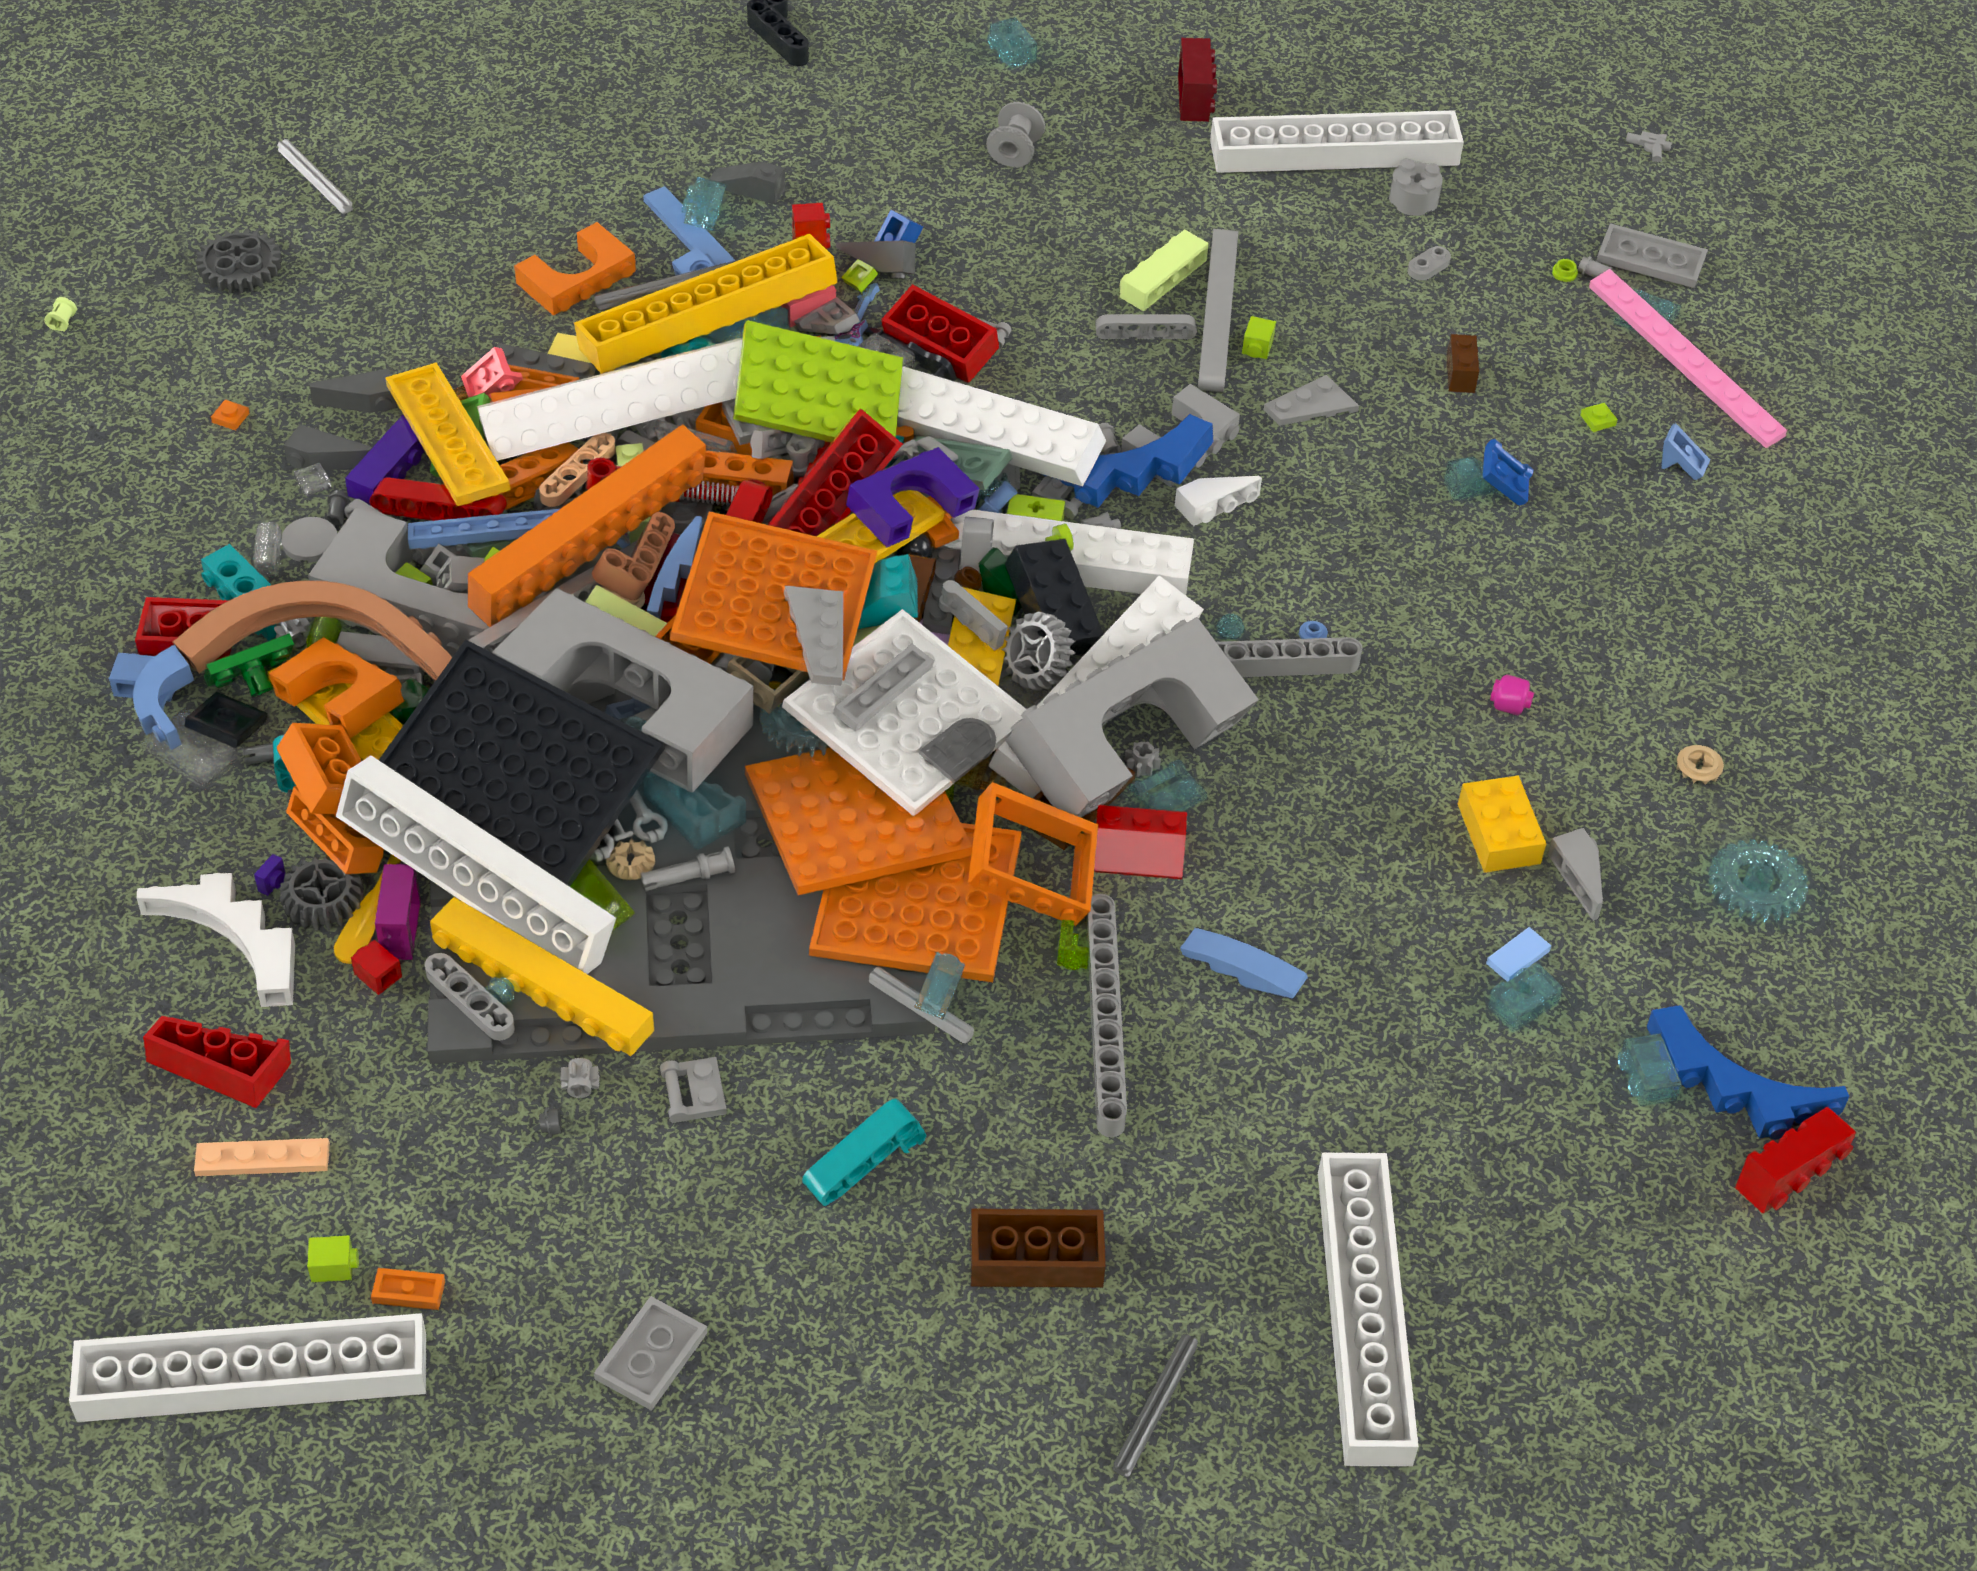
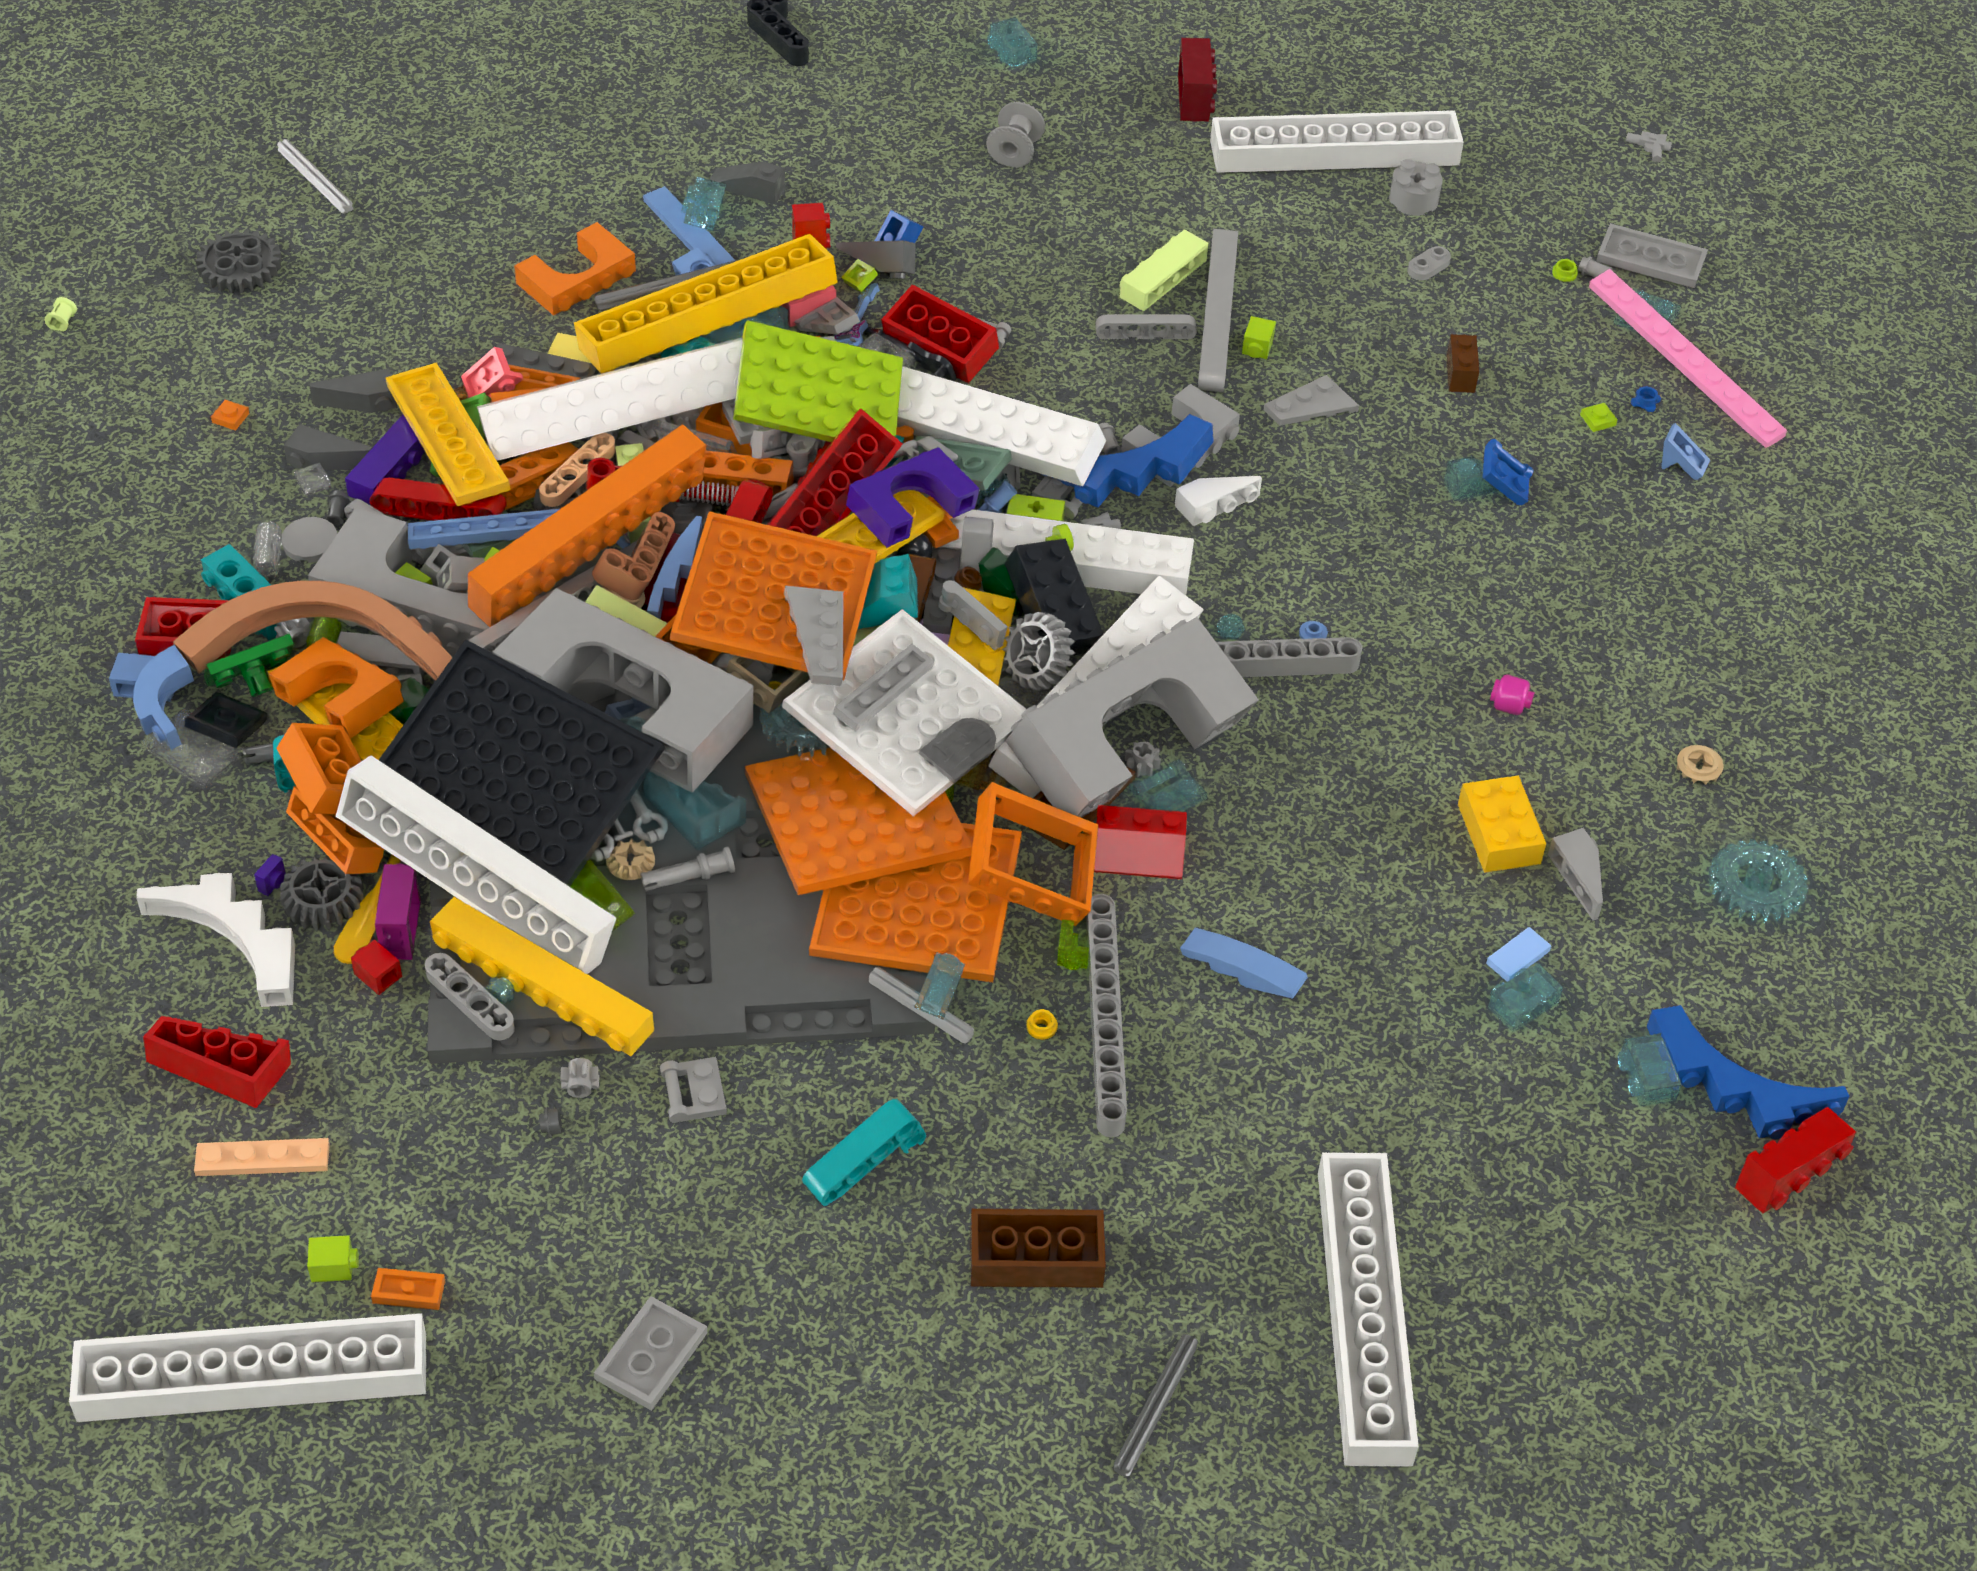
none -> yellow plate [1026,1009,1058,1040]
none -> blue plate [1631,386,1661,412]

